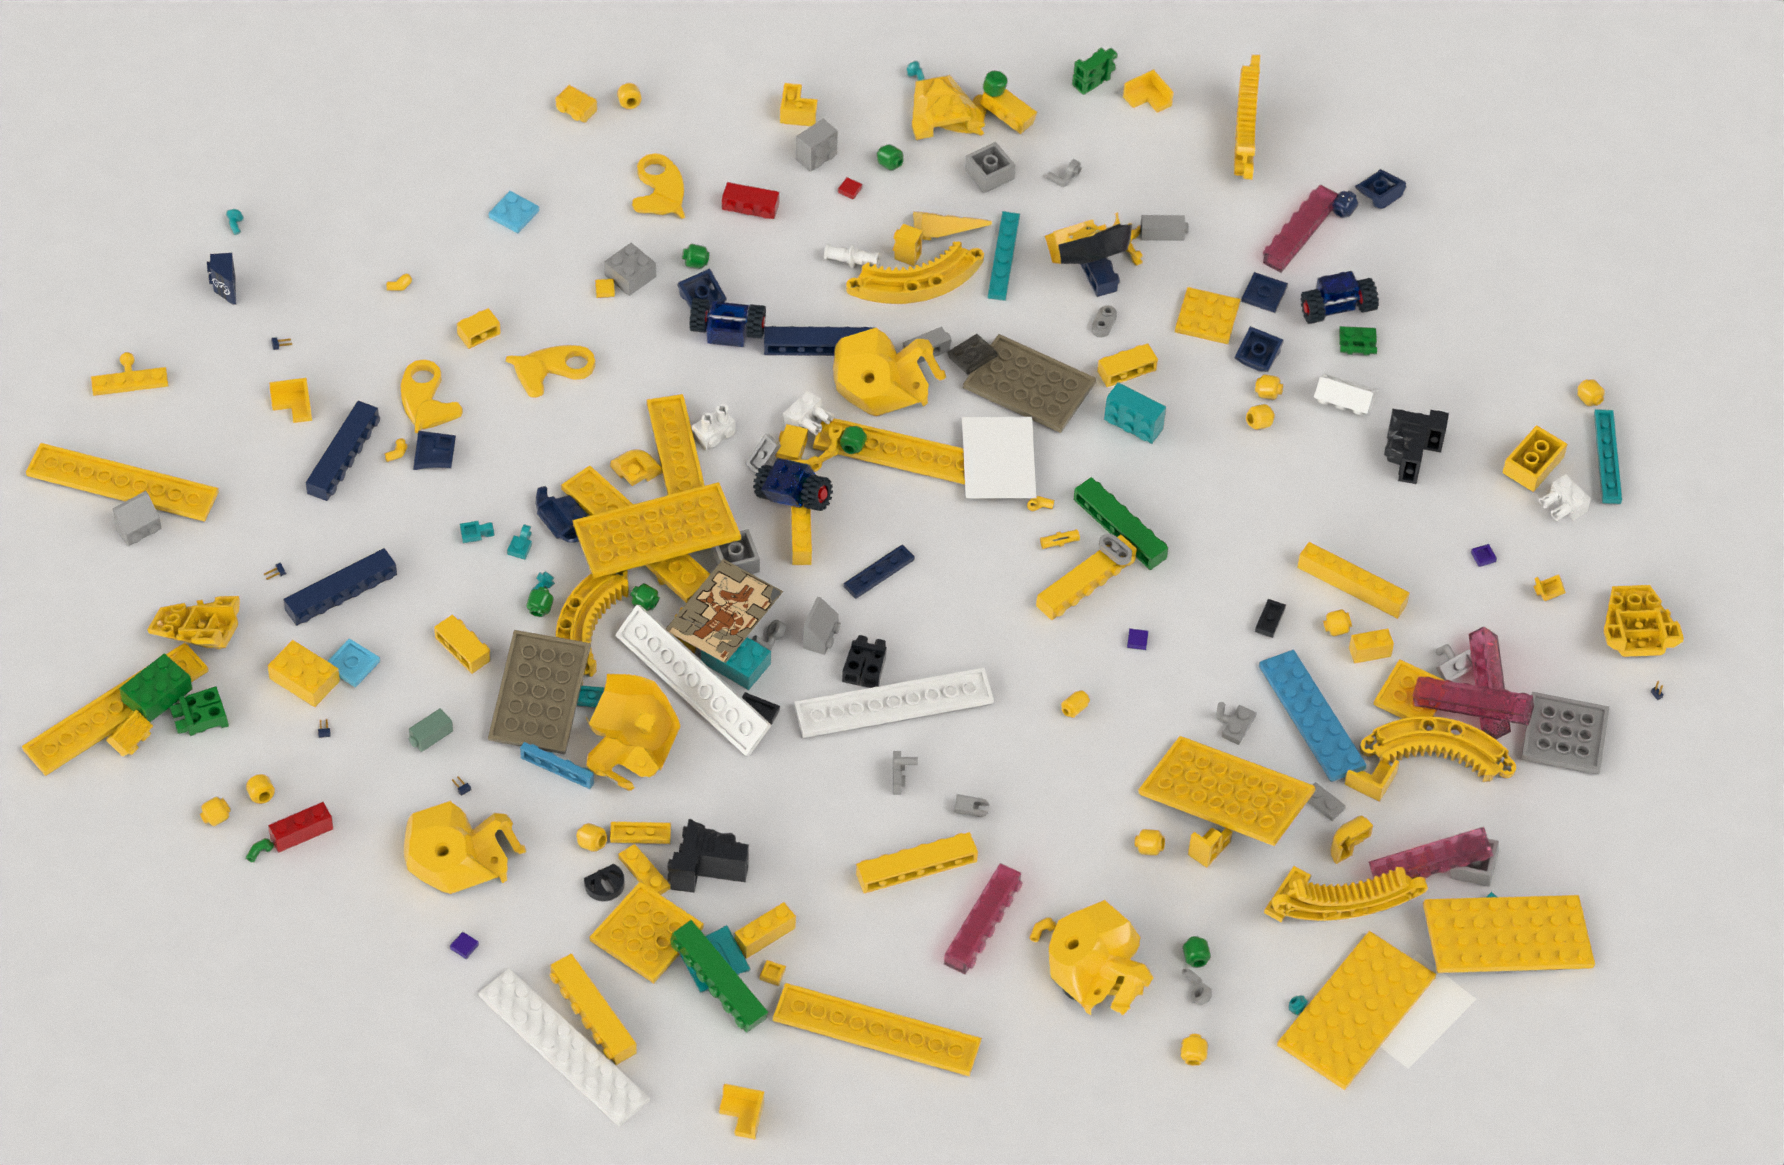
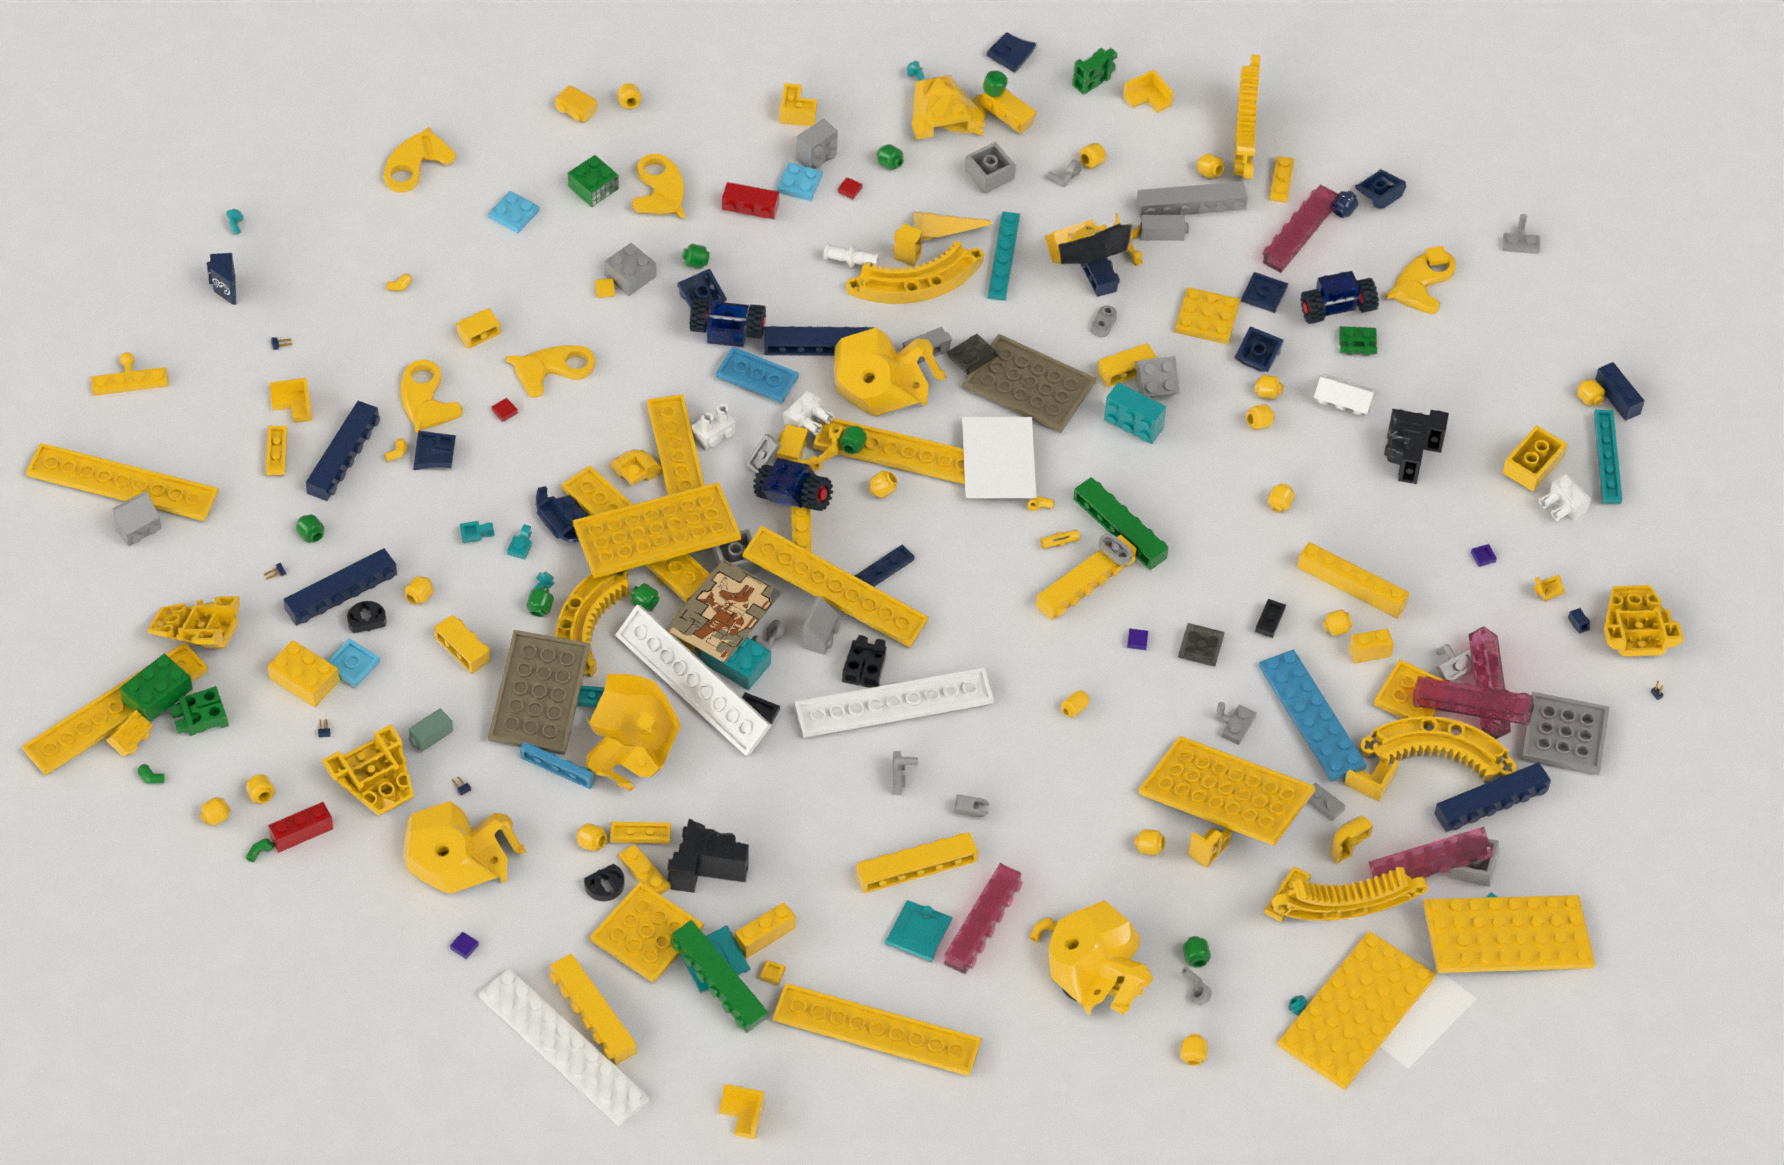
none -> green arm [138,764,165,784]
none -> yellow plate [266,426,288,476]
none -> green head [296,514,324,543]
none -> yellow wedge [322,724,414,816]
none -> black piece [347,601,387,633]
none -> yellow animal [384,127,456,193]
none -> yellow head [405,576,434,605]
none -> red tile [491,398,518,422]
none -> green brick [568,155,619,207]
none -> dark azure plate [716,346,799,403]
none -> yellow plate [742,525,929,648]
none -> medium azure plate [777,162,823,201]
none -> yellow head [869,470,898,498]
none -> teal container [885,900,953,962]
none -> dark blue plate [987,32,1037,73]
none -> yellow head [1080,143,1106,168]
none -> light grey brick [1135,356,1180,397]
none -> light grey brick [1136,181,1248,218]
none -> clear smoke plate [1178,623,1225,667]
none -> yellow head [1197,153,1224,179]
none -> yellow head [1267,483,1295,513]
none -> yellow plate [1269,156,1295,203]
none -> yellow animal [1385,252,1456,314]
none -> yellow tile [1425,246,1449,266]
none -> dark blue brick [1434,762,1551,832]
none -> light grey plate [1503,214,1540,254]
none -> dark blue piece [1568,608,1590,634]
none -> dark blue brick [1595,362,1645,421]

